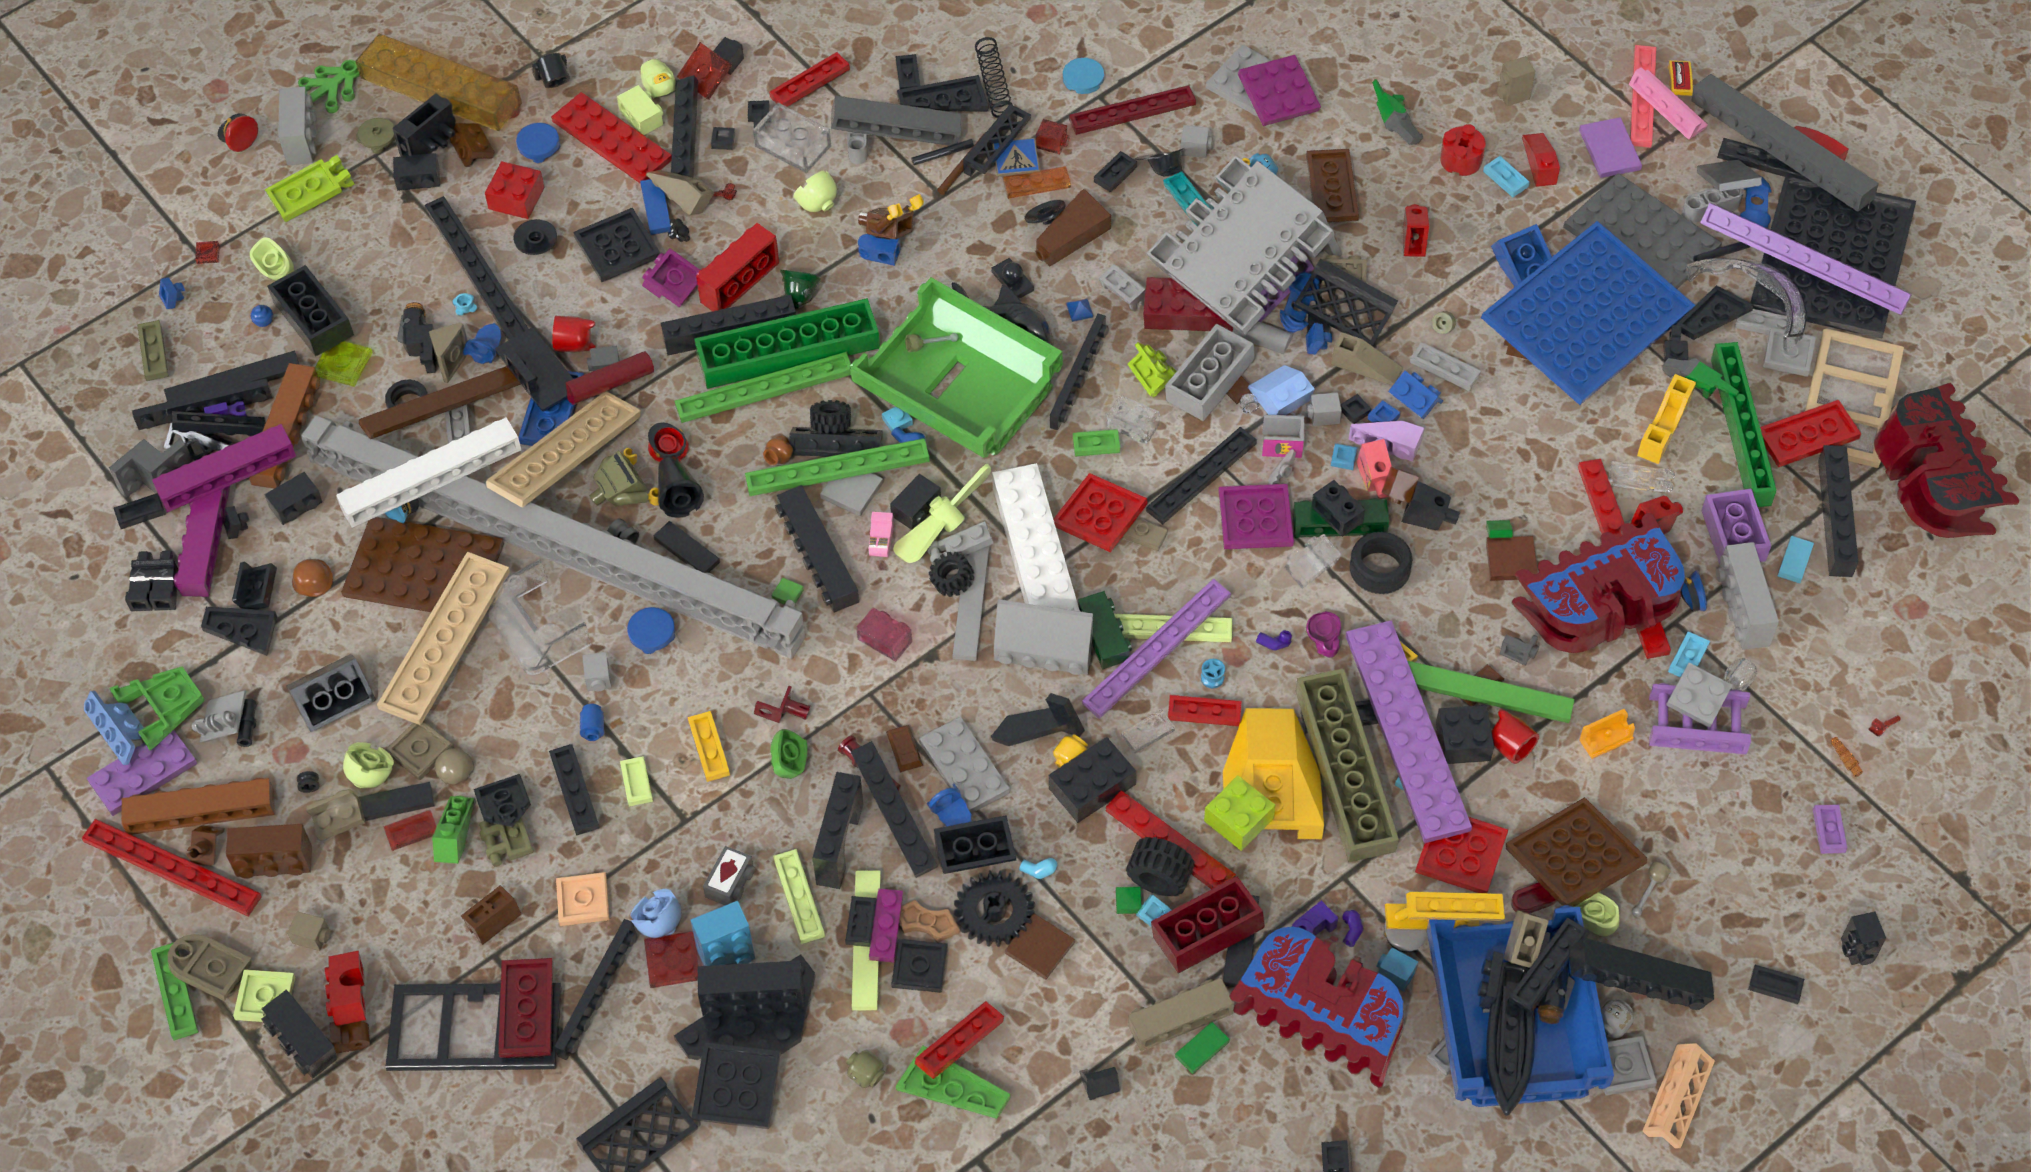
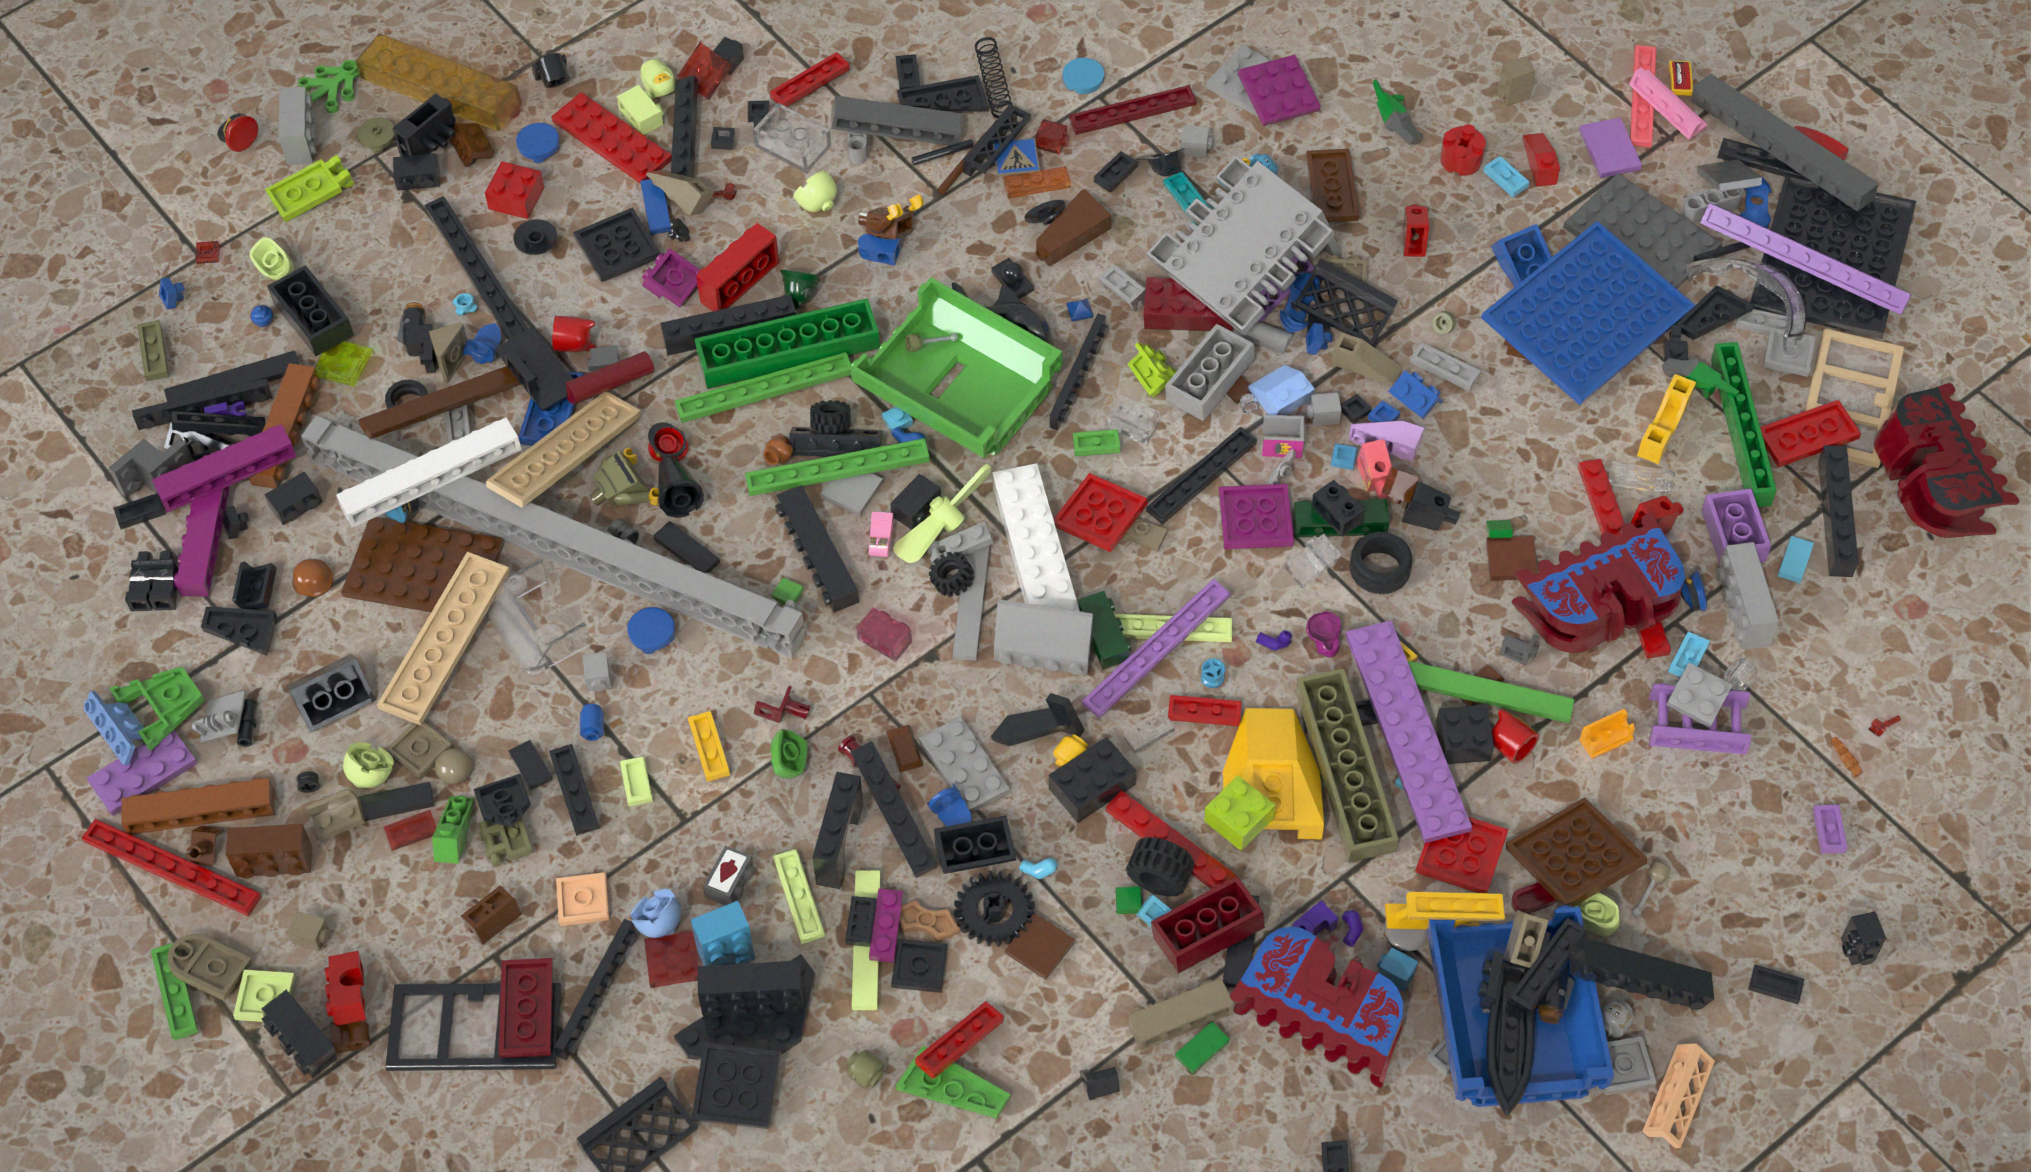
none -> black tile [508,740,552,791]

